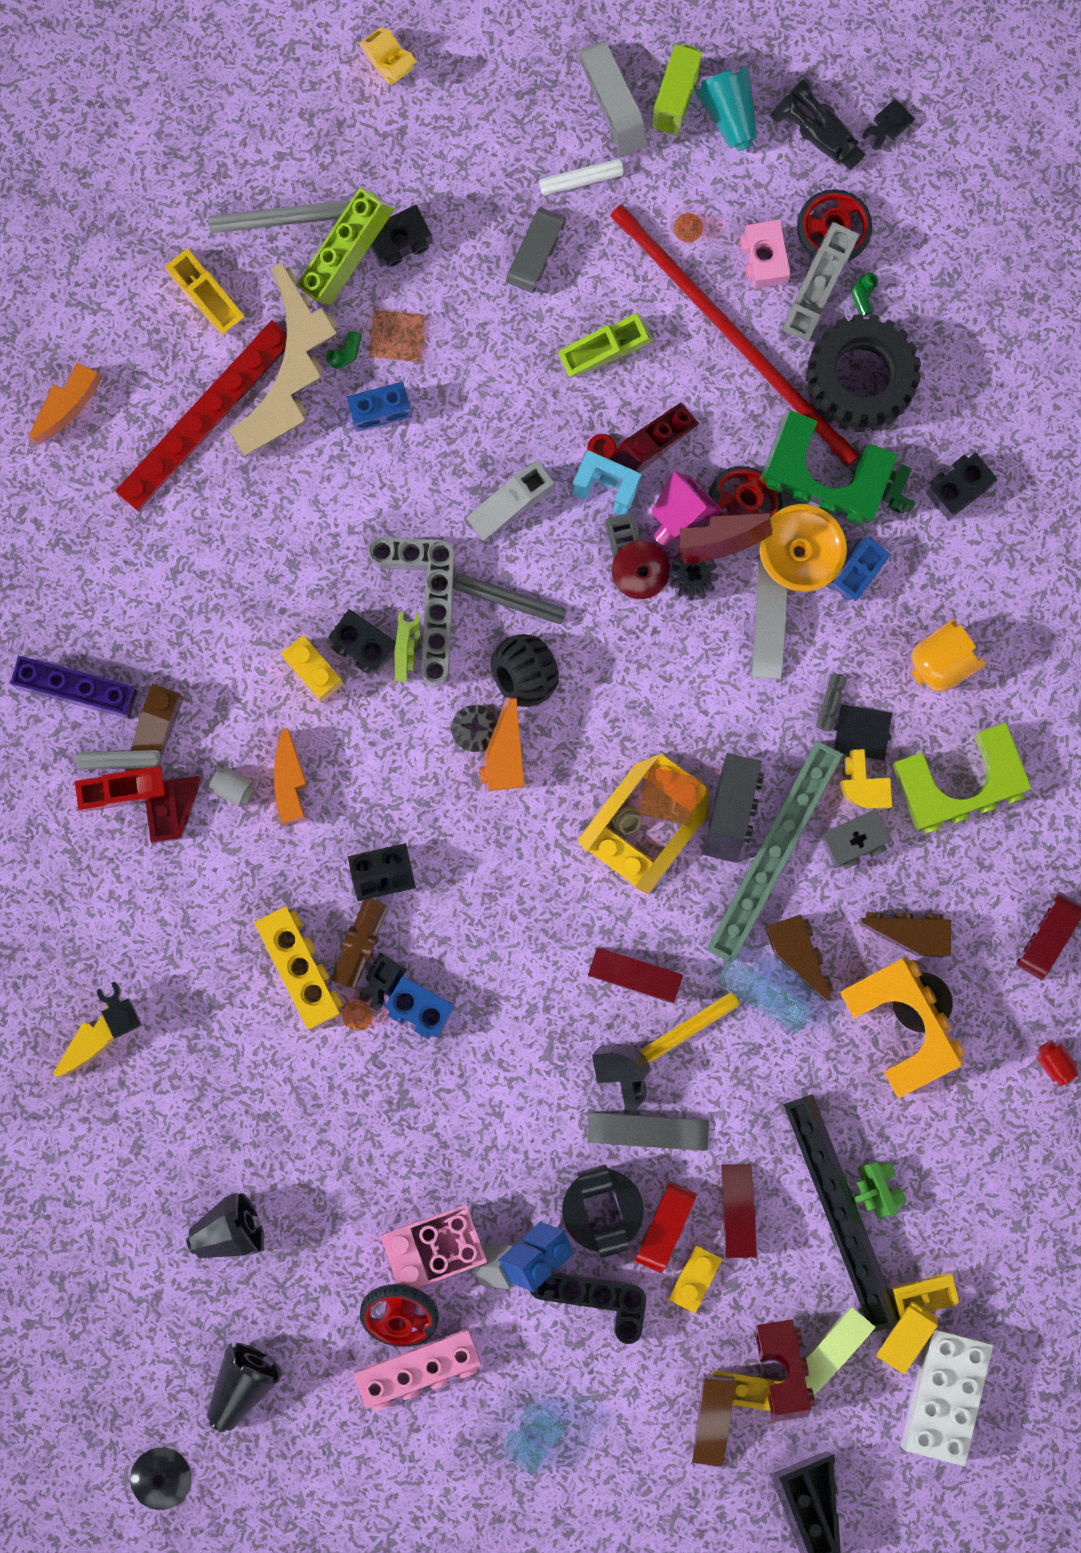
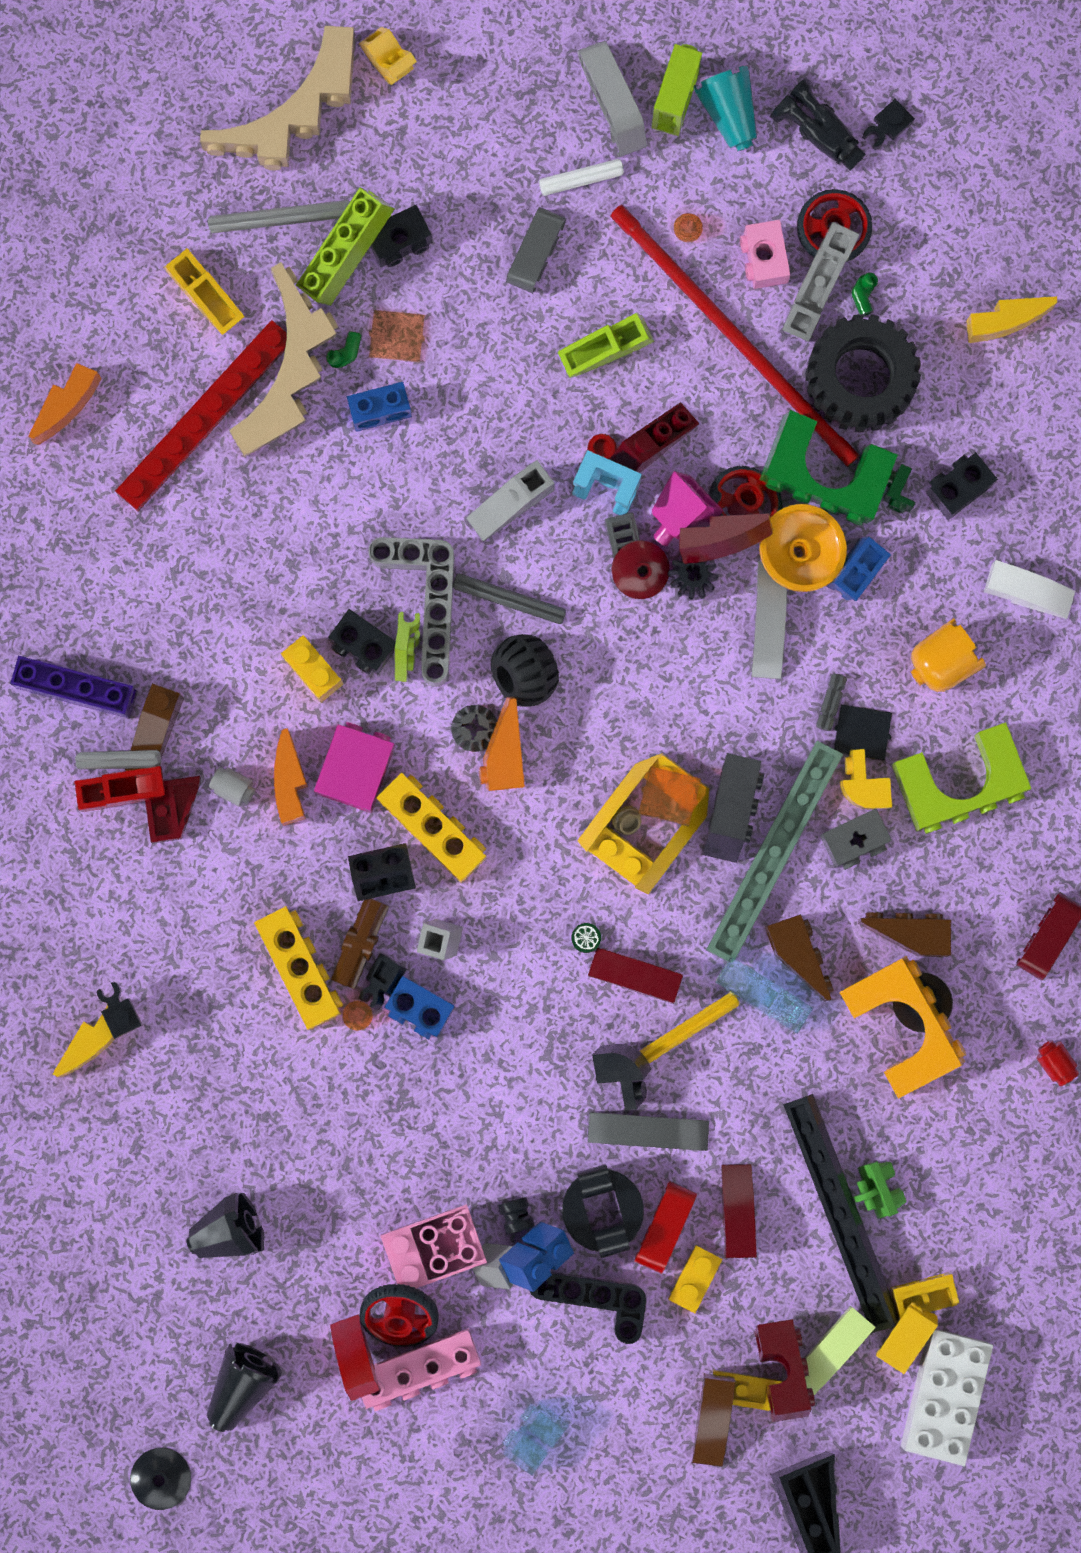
none -> tan arch [200,26,355,171]
none -> dark pink brick [314,722,395,813]
none -> red slope [330,1314,380,1401]
none -> yellow brick [376,772,487,884]
none -> light grey brick [417,919,463,960]
none -> black wheel [498,1196,535,1235]
none -> dark green tile [571,923,601,953]
none -> yellow slope [966,296,1057,343]
none -> white slope [984,560,1075,619]

